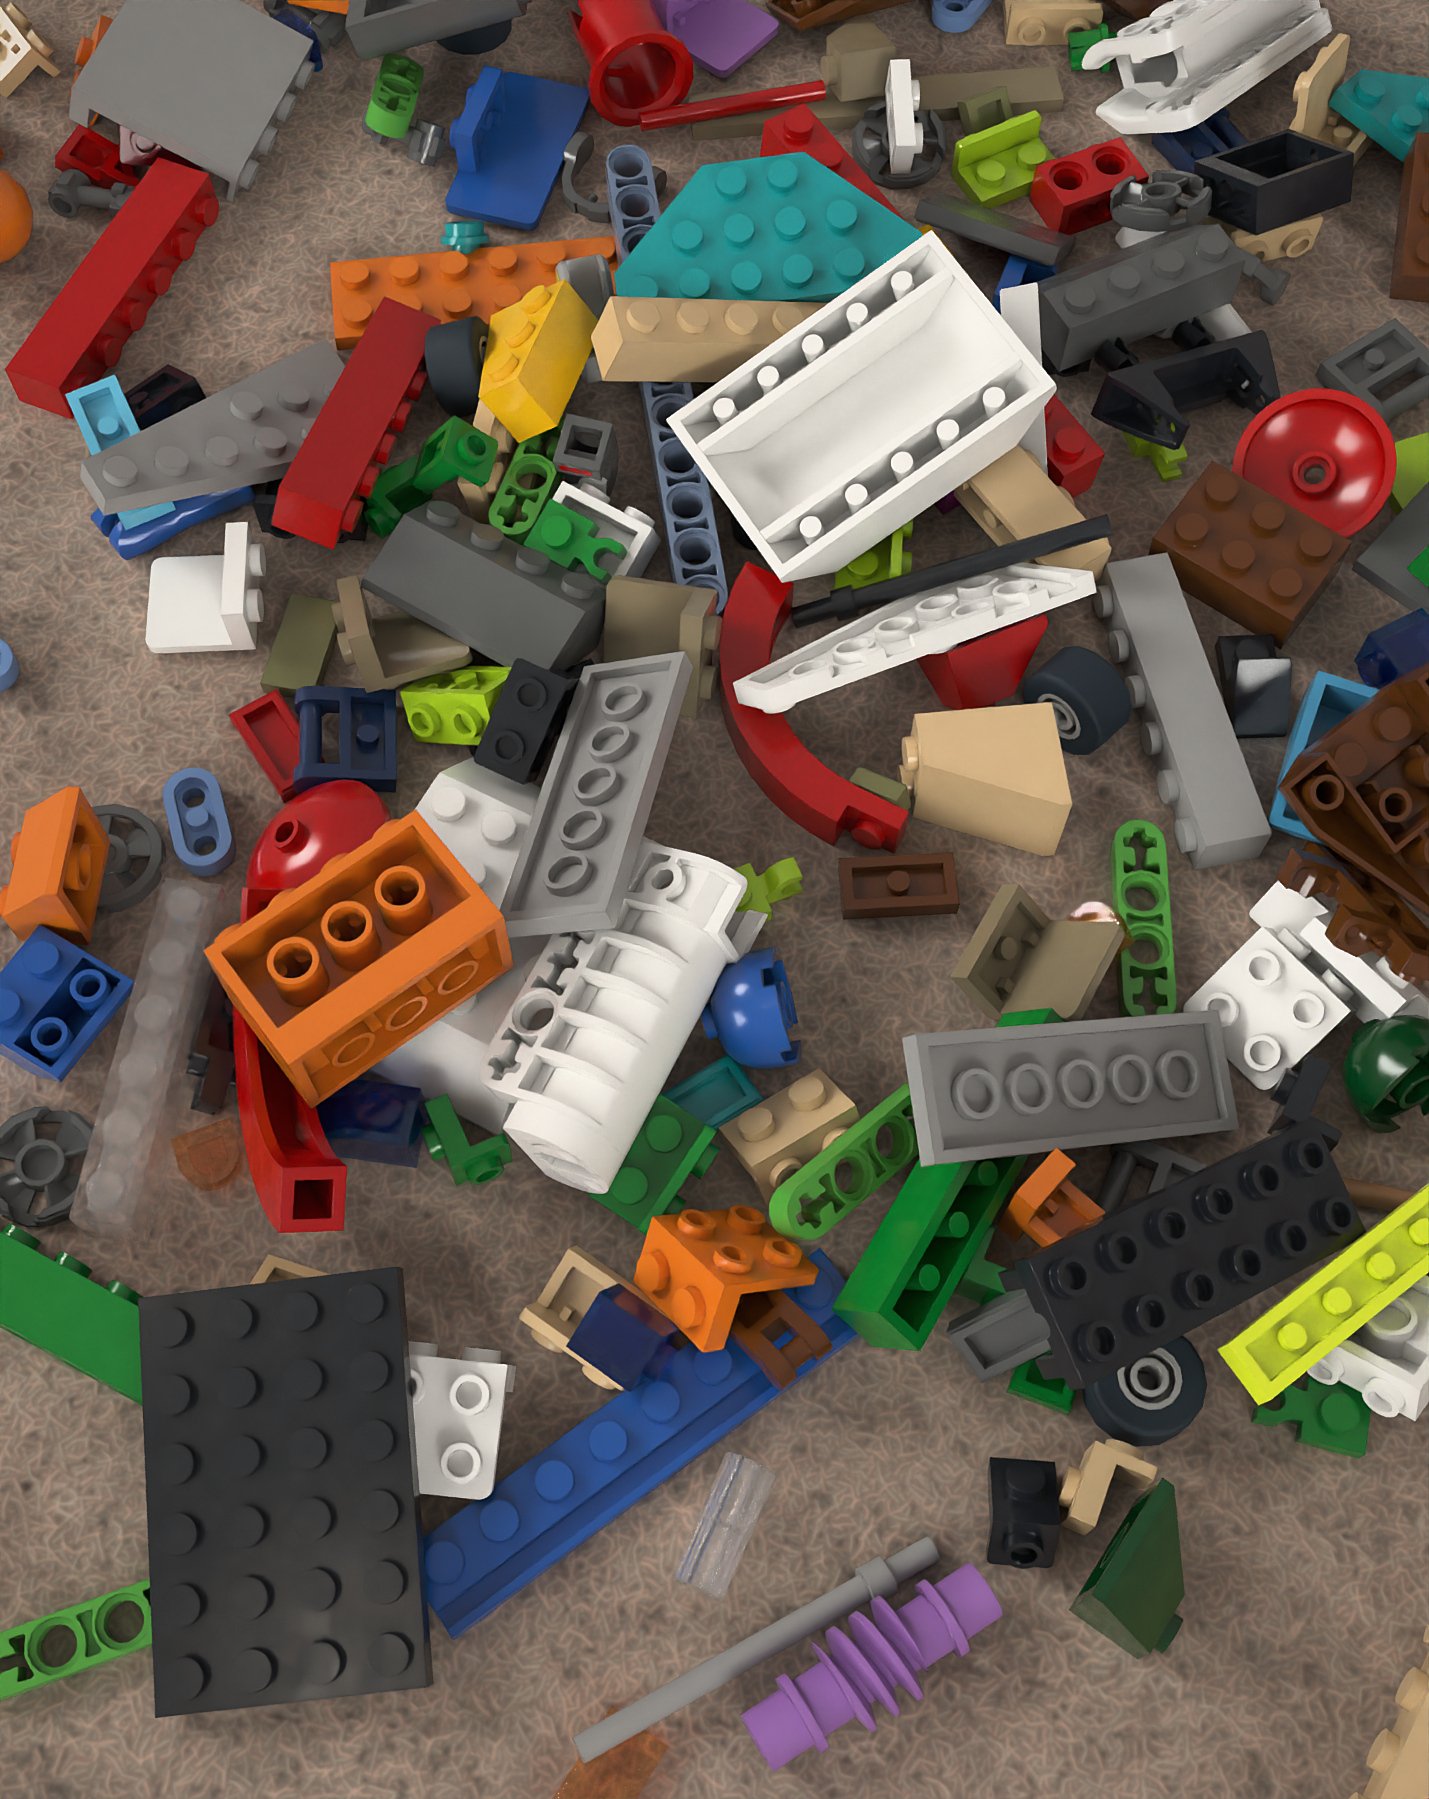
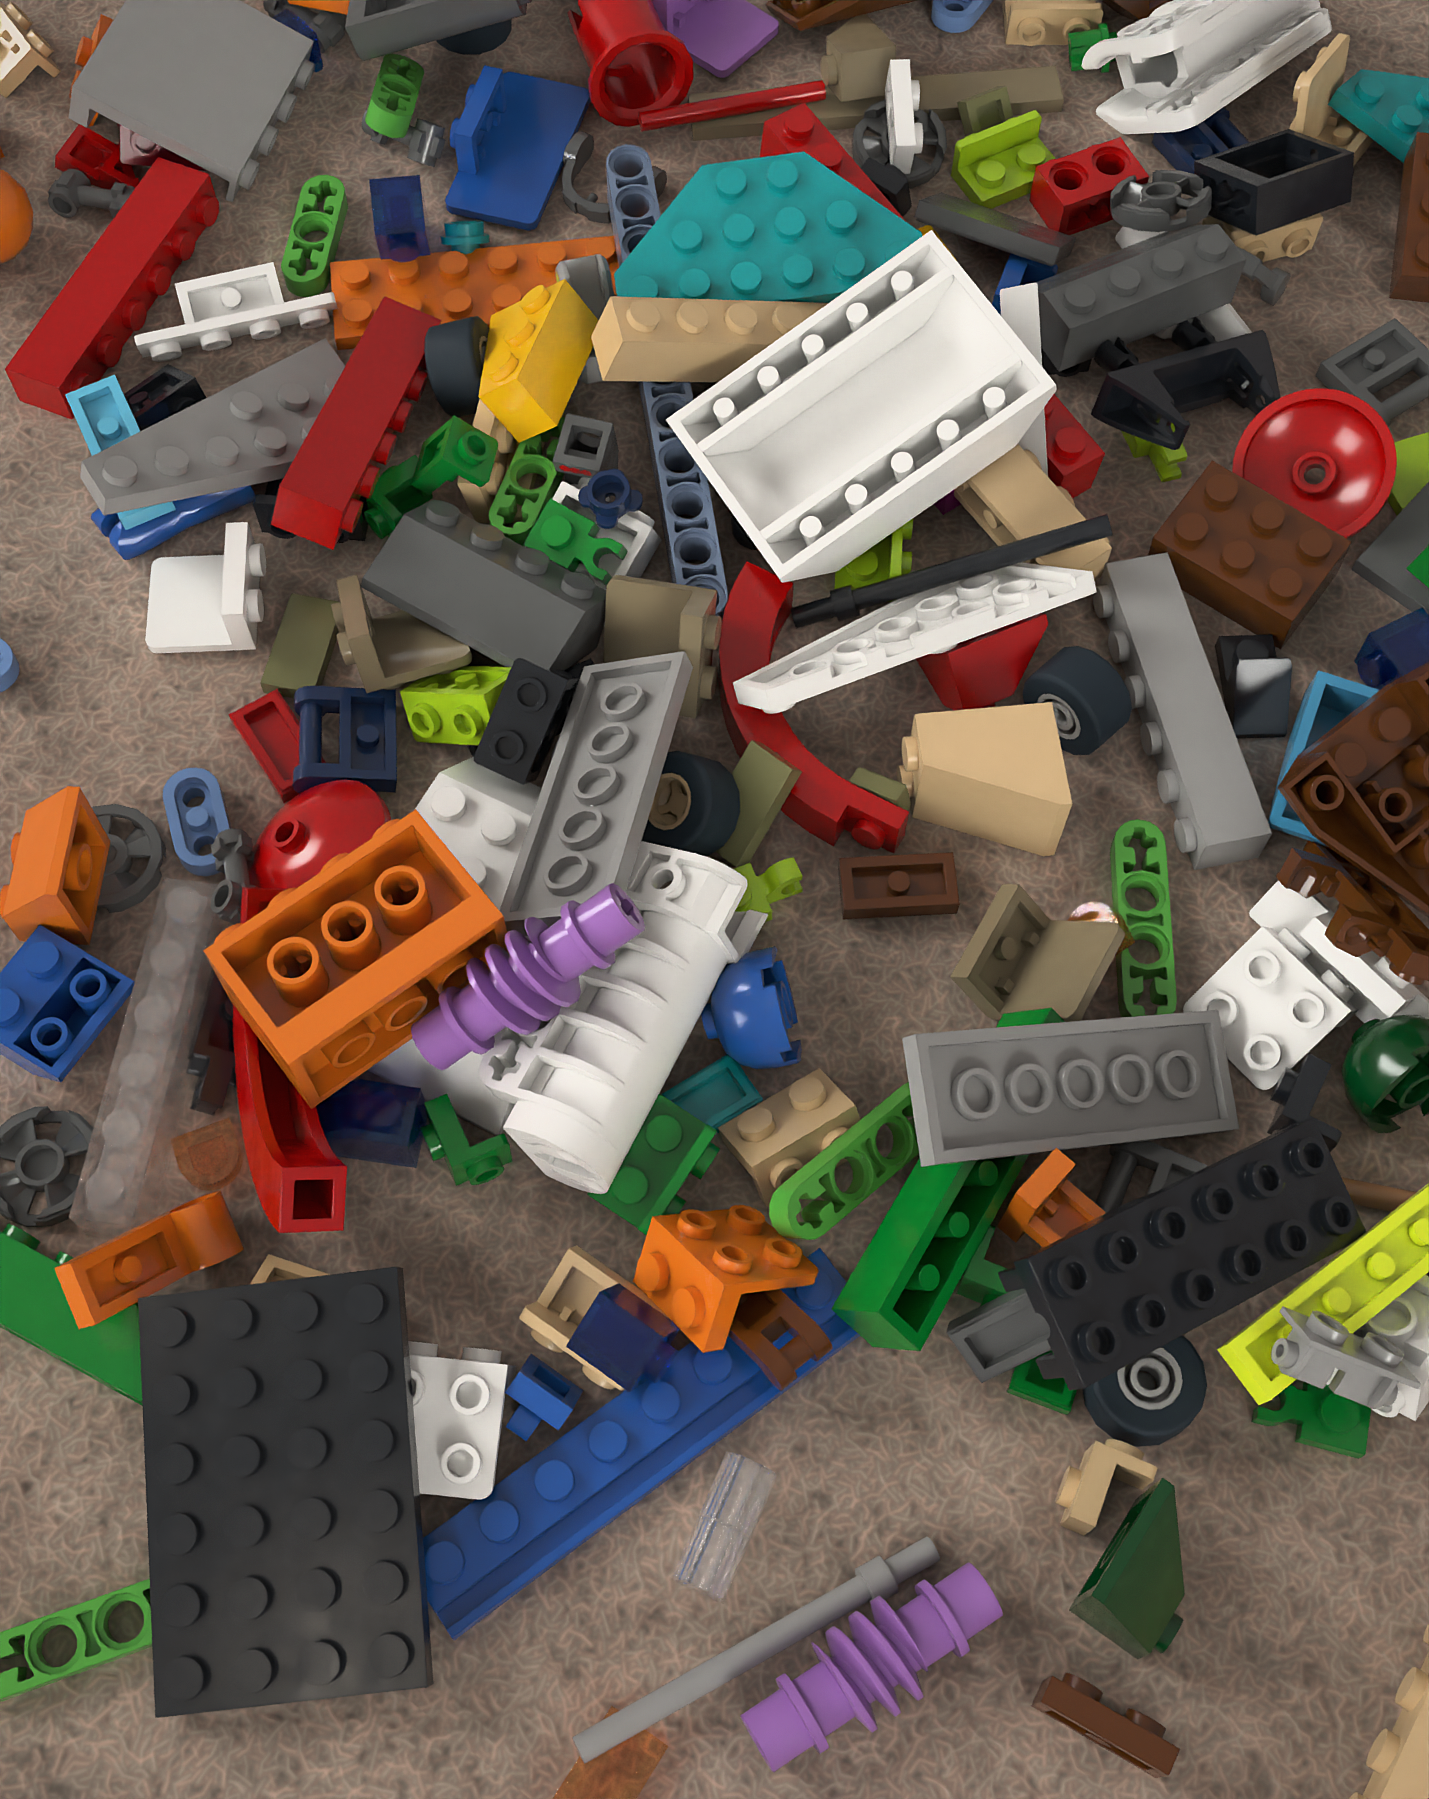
black bracket [986,1457,1061,1569] -> none
none -> orange plate [54,1191,244,1329]
none -> white bracket [134,262,338,362]
none -> dark grey bar [211,828,256,924]
none -> bright green beam [281,175,348,297]
none -> clear blue slope [369,175,430,262]
none -> medium lavender piece [411,883,645,1070]
none -> blue tile [505,1354,583,1442]
none -> dark blue plate [578,469,643,529]
none -> black wheel [642,751,740,856]
none -> olive tile [715,740,802,867]
none -> black plate [861,157,912,217]
none -> reddish brown plate [1031,1673,1180,1778]
none -> light grey hinge [1271,1306,1421,1409]

